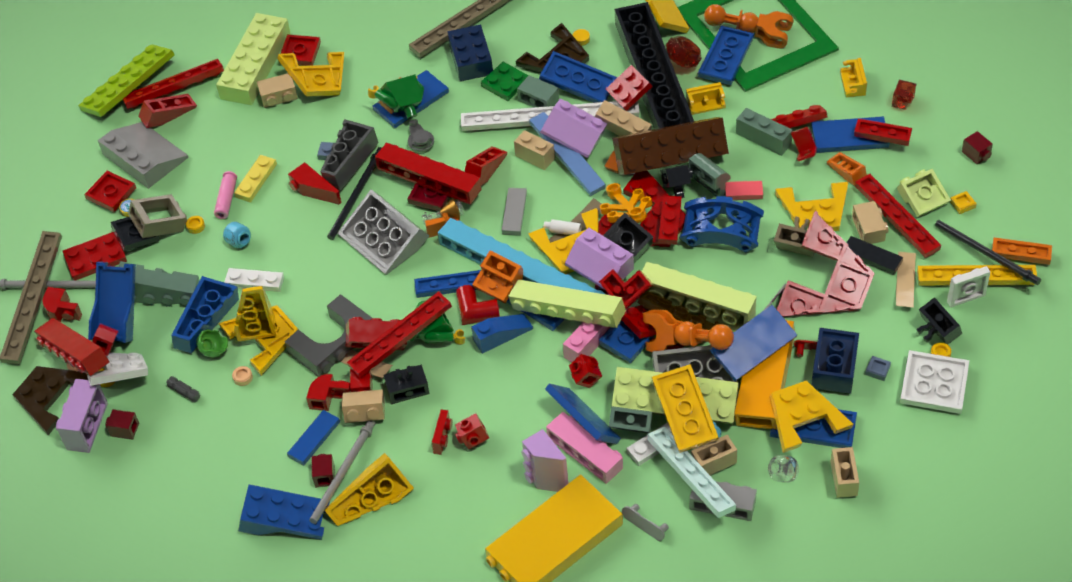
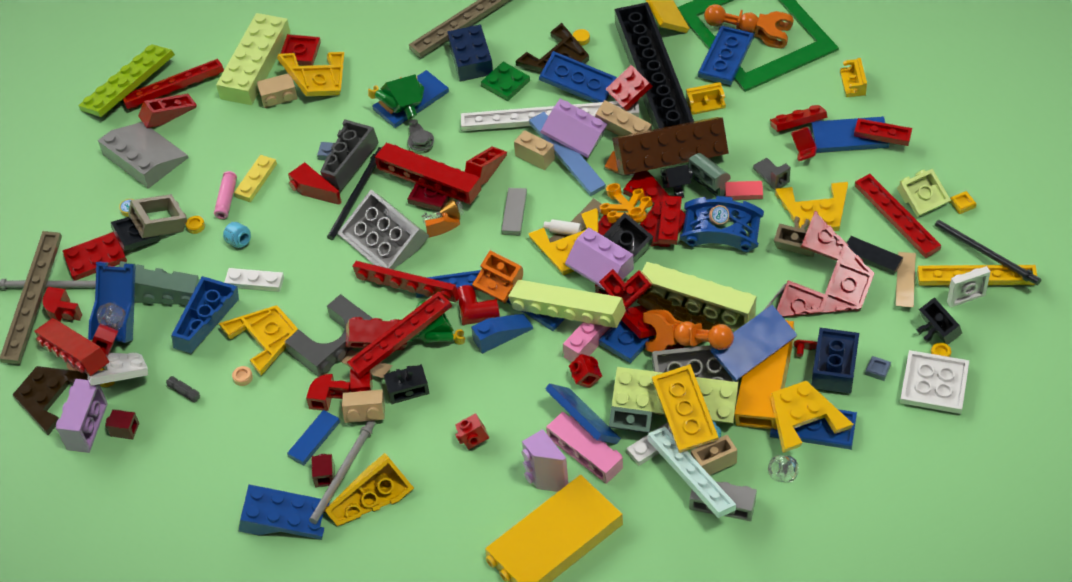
red plate [84,170,136,212] -> none
bright green hair [196,329,228,358] -> none
yellow wedge [234,286,276,341] -> none
red plate [432,409,453,455] -> none
medium azure brick [438,218,606,295] -> none
sand green brick [517,75,559,108] -> none
light grey piece [622,504,669,541] -> none
clear red gear [665,36,702,68] -> none
sand green brick [736,108,793,156] -> none
orange slope [827,152,867,186] -> none
tan brick [830,447,859,498] -> none
tan brick [852,201,888,244] -> none
clear red brick [892,80,917,110] -> none
dark red brick [962,131,993,164] -> none
orange plate [992,237,1052,265] -> none
none -> clear head [97,303,126,330]
none -> red plate [352,261,459,302]
none -> tile [709,205,729,225]
none -> dark grey bracket [753,158,791,190]

